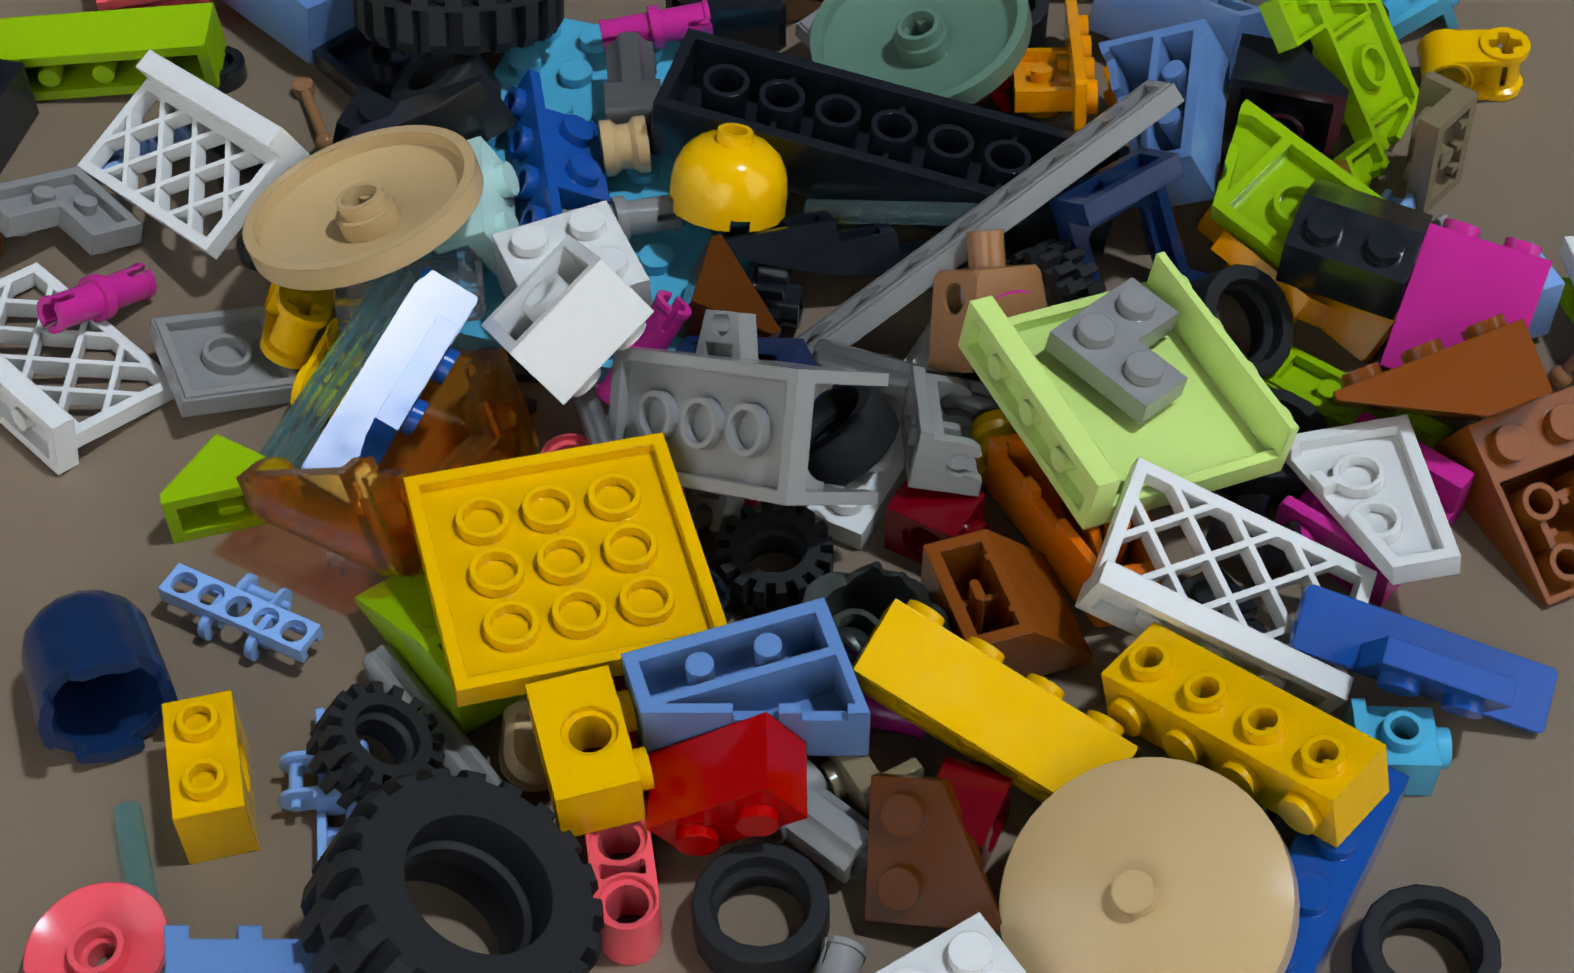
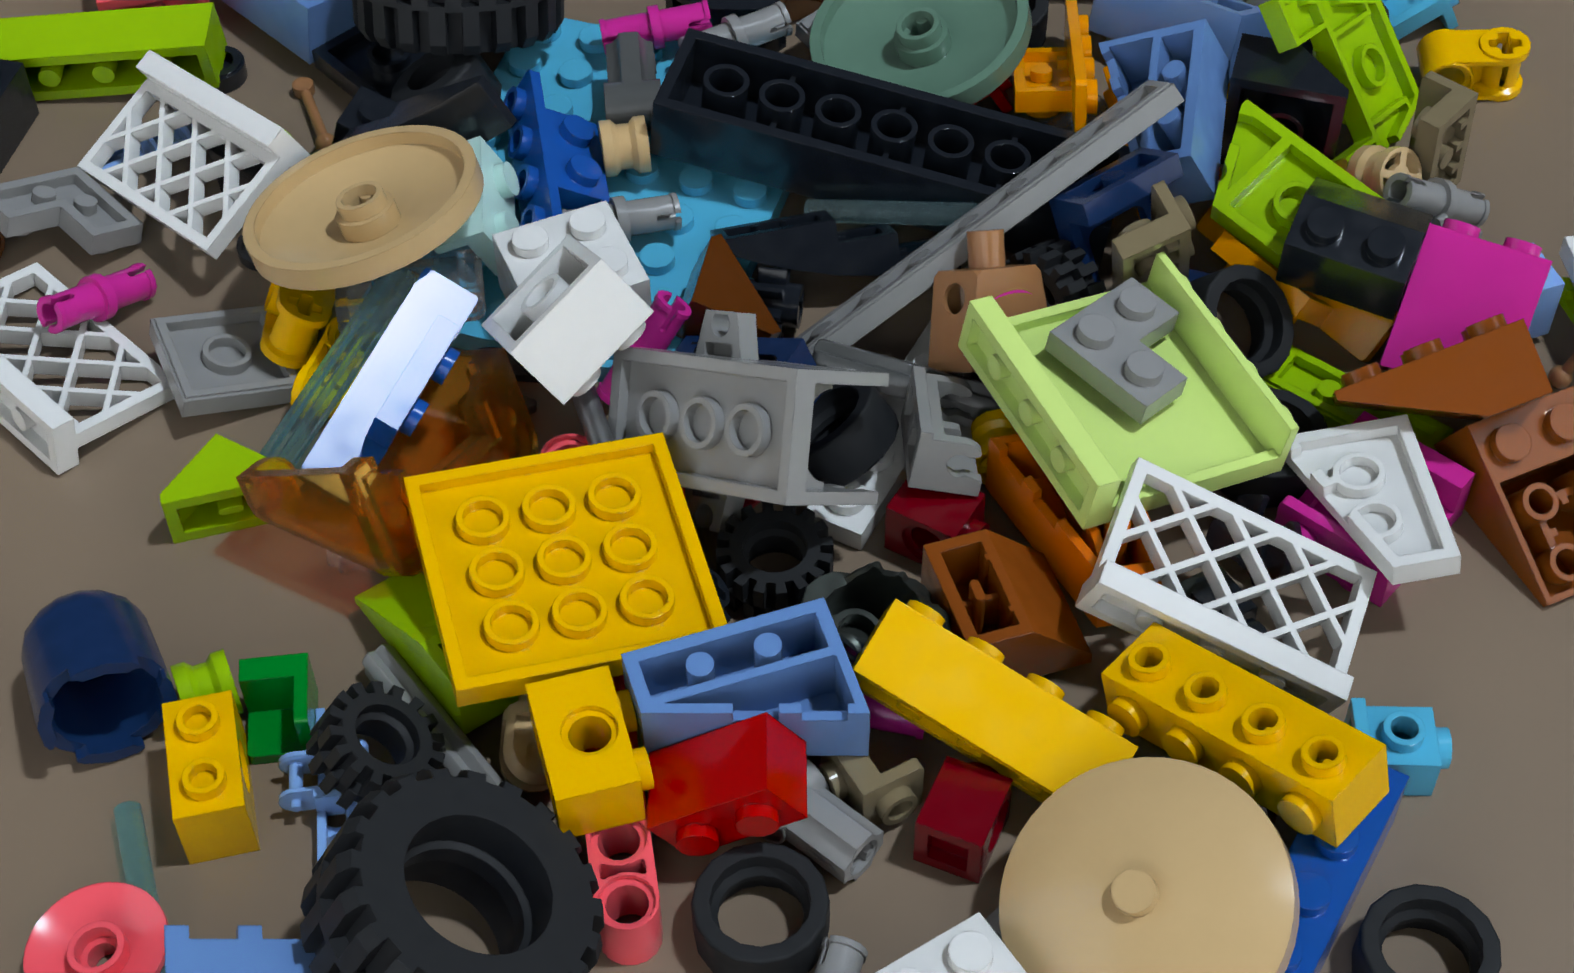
light blue piece [157,563,324,663] -> none
yellow cylinder [668,123,787,232] -> none
reddish brown wing [865,773,1002,933] -> none
blue bracket [1288,585,1558,734] -> none
none -> lime wheel [170,649,244,714]
none -> green panel [238,652,318,765]
none -> light grey pin [678,1,793,47]
none -> dark tan bracket [1112,180,1196,290]
none -> tan wheel [1346,145,1422,198]
none -> light grey pin [1383,172,1490,228]

